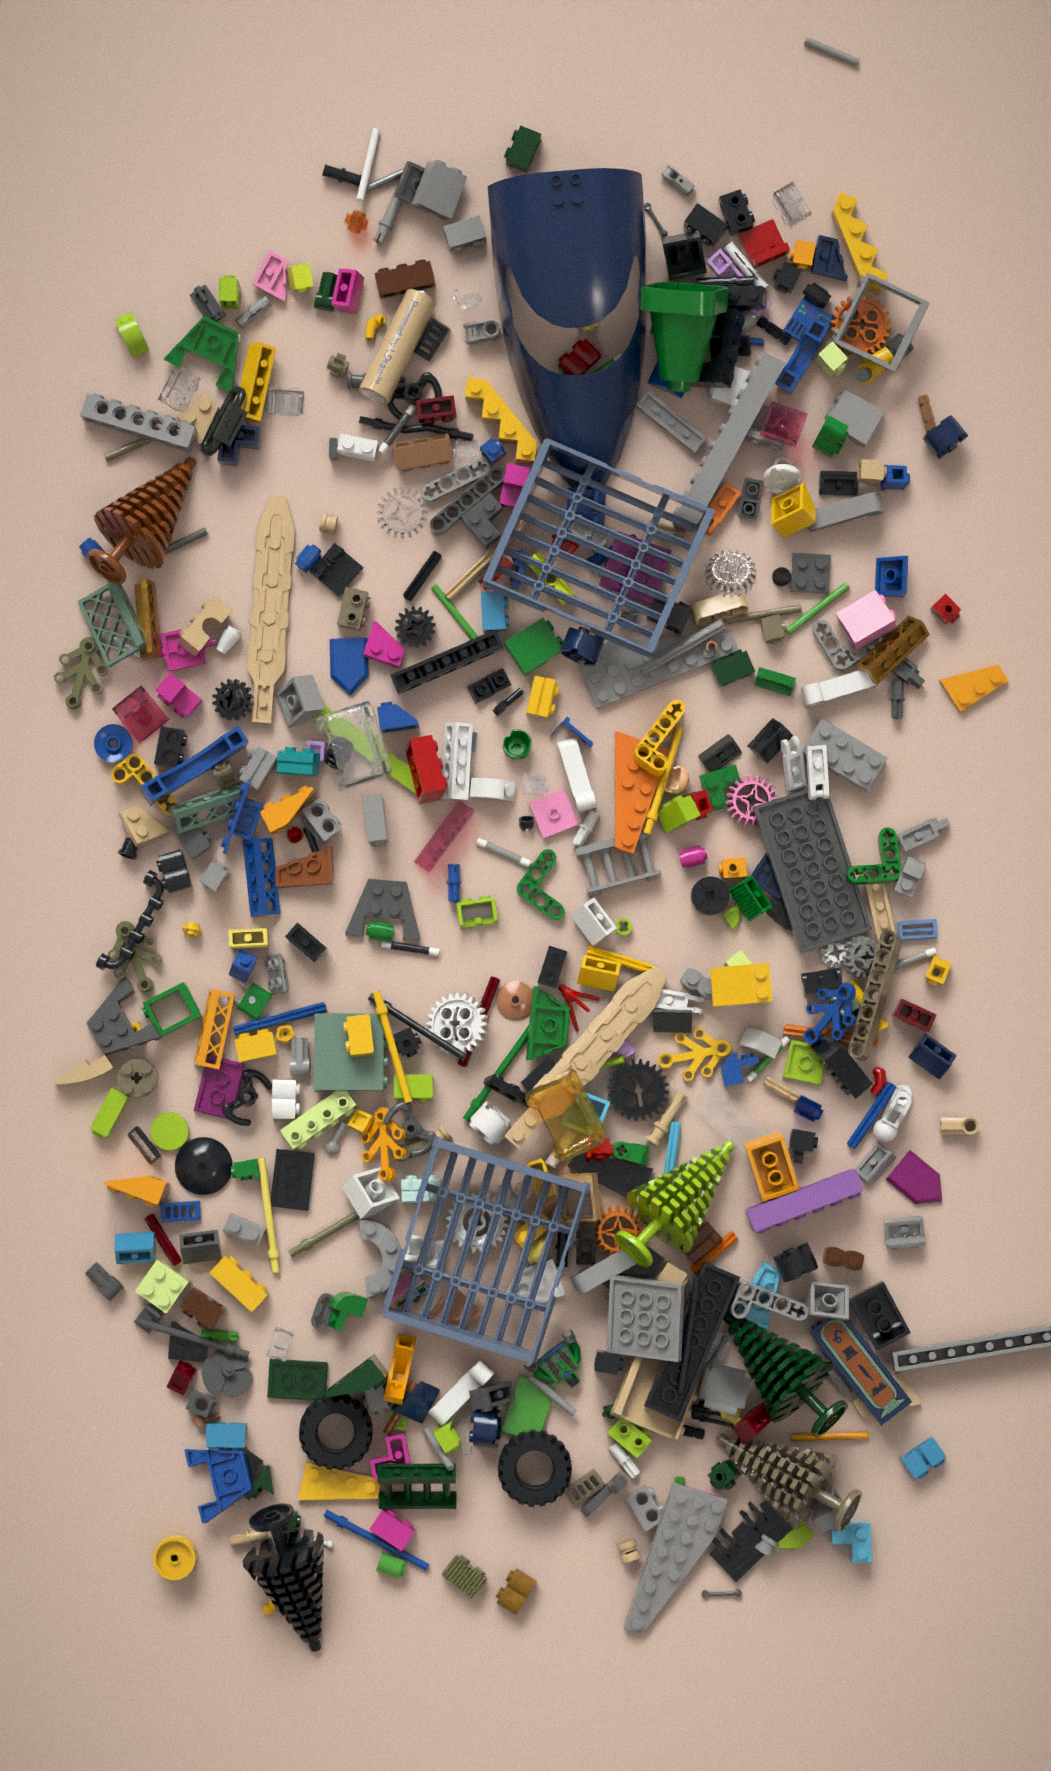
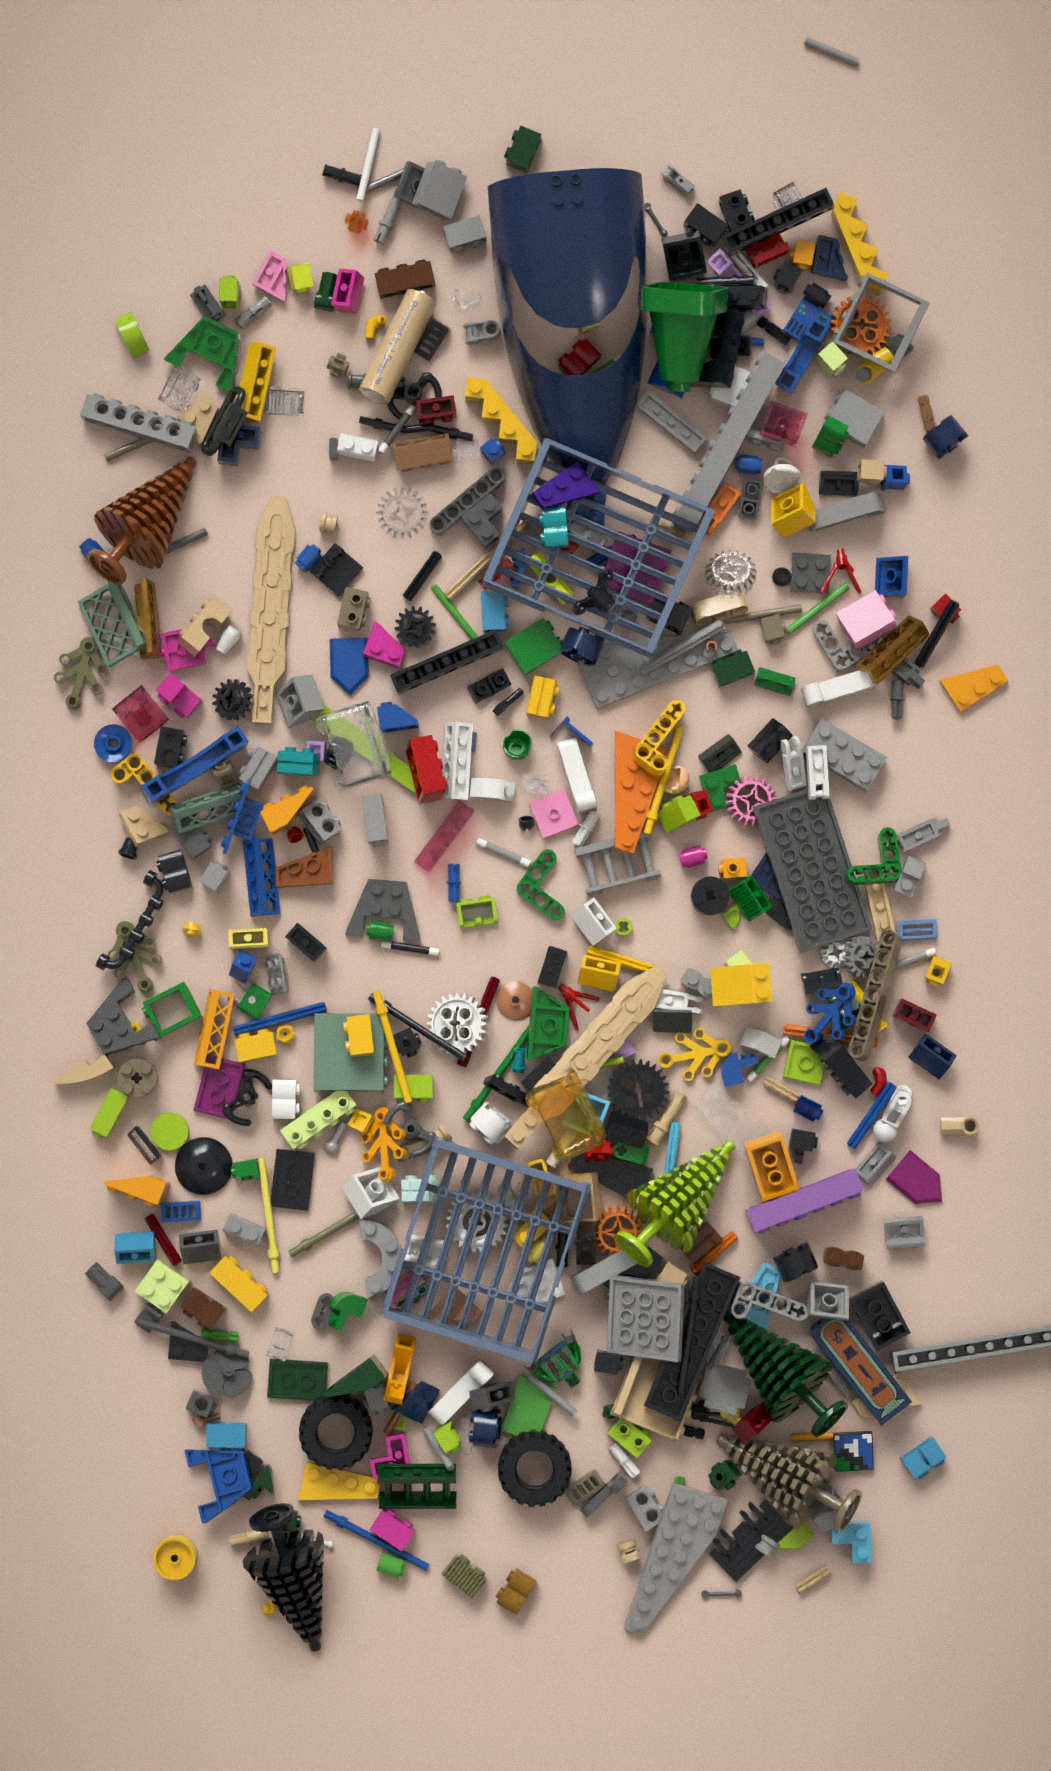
dark red bracket [166,1361,197,1395] -> none
light grey piece [290,1038,310,1076] -> none
light grey beam [421,459,490,502] -> none
dark pink brick [499,463,530,509] -> none
none -> teal pin [511,1047,527,1073]
none -> dark purple wing [531,462,601,510]
none -> teal brick [539,507,569,549]
none -> black piece [572,569,615,615]
none -> black brick [605,1112,648,1149]
none -> black brick [721,187,834,257]
none -> blue brick [734,454,762,475]
none -> tan axle [795,1565,831,1593]
none -> red plant [820,549,862,595]
none -> tile [833,1431,874,1472]
none -> black axle [915,600,959,668]

